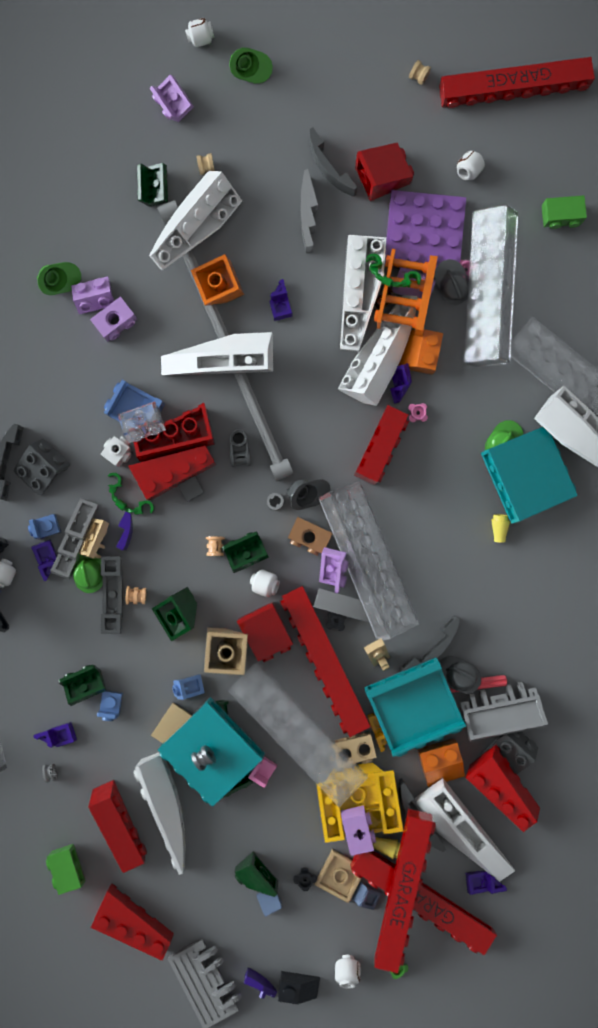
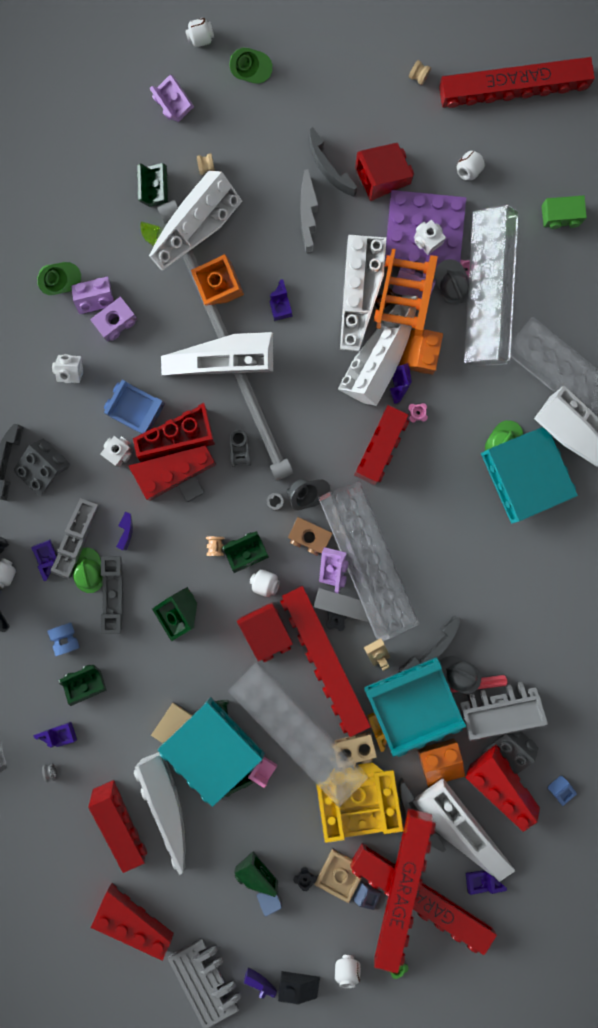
medium blue bracket [28,514,61,539] -> none
bright green brick [46,844,85,895] -> none
tan plate [78,518,109,559] -> none
medium blue bracket [97,691,123,721] -> none
green piece [108,473,155,515] -> none
clear brick [118,402,166,443] -> none
light nougat bush [125,586,147,605] -> none
medium blue bracket [172,674,205,700] -> none
flat silver wheel [191,745,216,771] -> none
tan slope [204,627,248,675] -> none
lavender brick [341,805,376,856] -> none
green piece [366,253,421,288] -> none
light yellow cone [373,837,400,859] -> none
light yellow cone [491,514,510,543] -> none
none -> medium blue wheel [47,622,80,656]
none -> white brick [52,354,83,383]
none -> clear neon green tile [140,221,160,246]
none -> white brick [414,220,446,255]
none -> medium blue slope [547,776,577,806]

